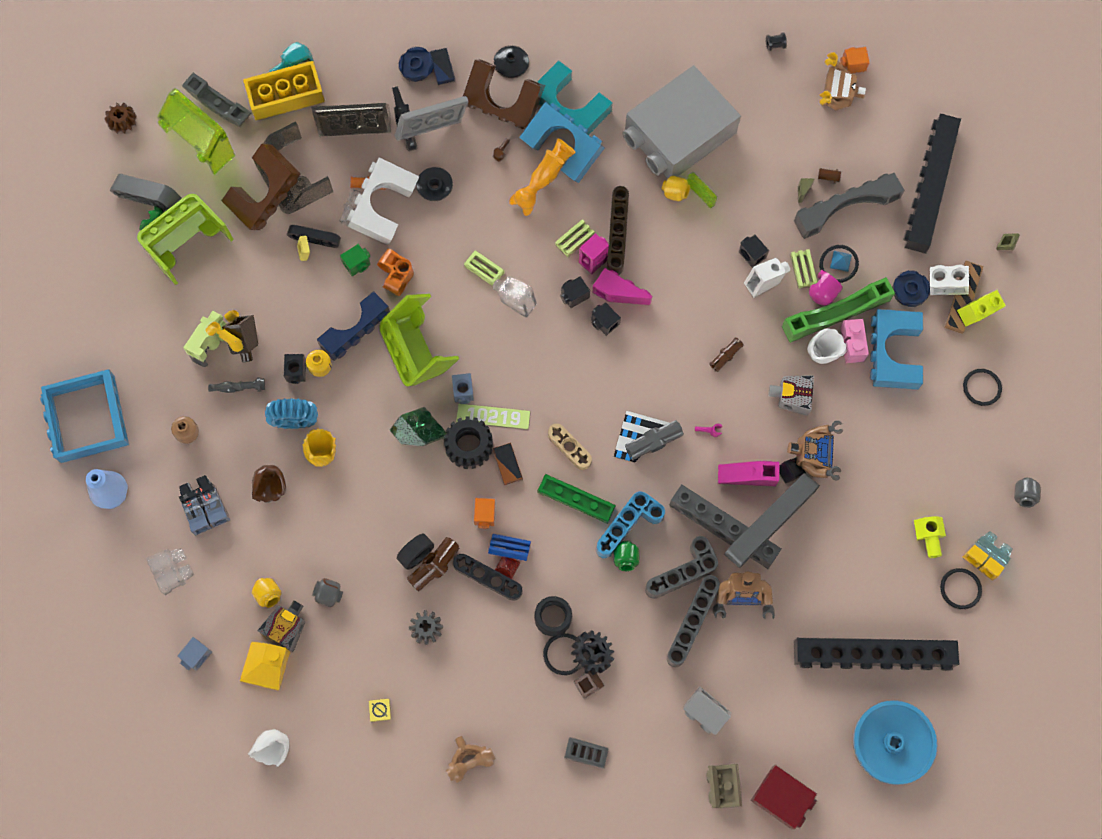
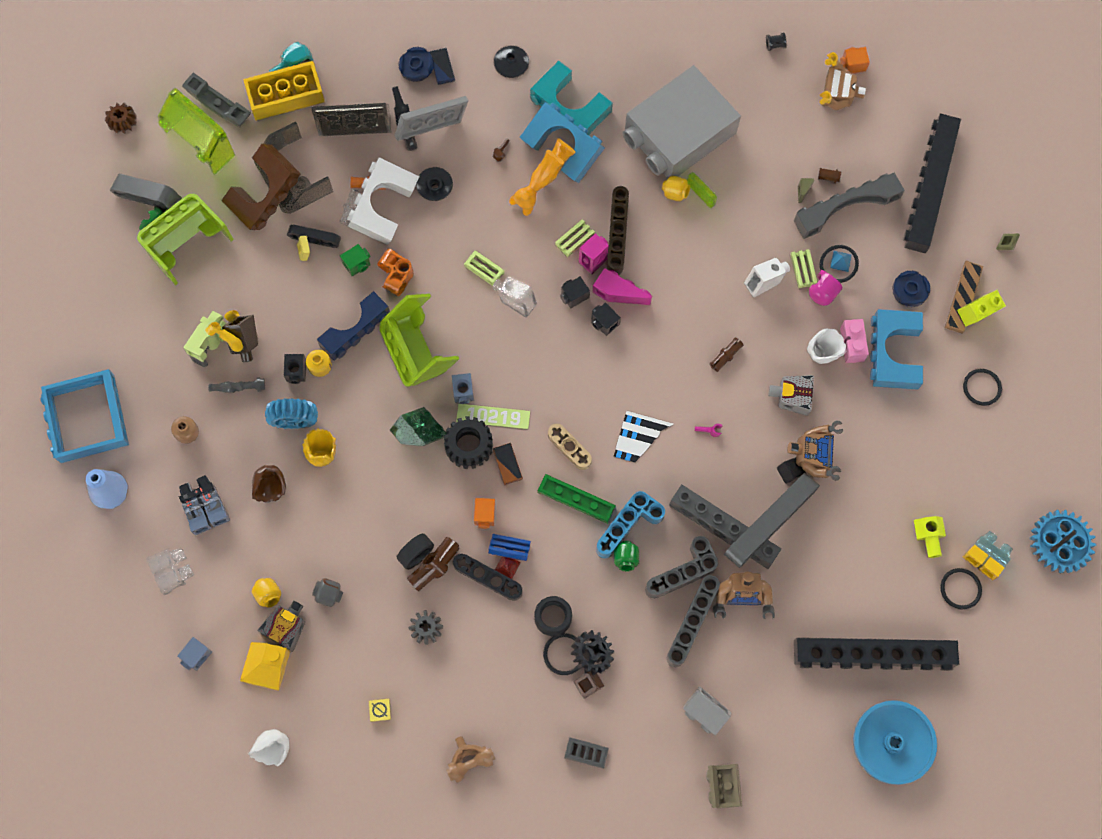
reddish brown arch [462,59,545,129] -> none
dark grey piece [625,420,684,460] -> none
dark pink slope [718,461,779,487] -> none
black brick [739,234,769,268] -> none
dark red brick [750,765,817,830] -> none
bright green arch [782,277,895,343] -> none
white brick [930,264,969,295] -> none
dark grey head [1014,477,1041,508] -> none
none -> dark azure gear [1030,510,1096,574]

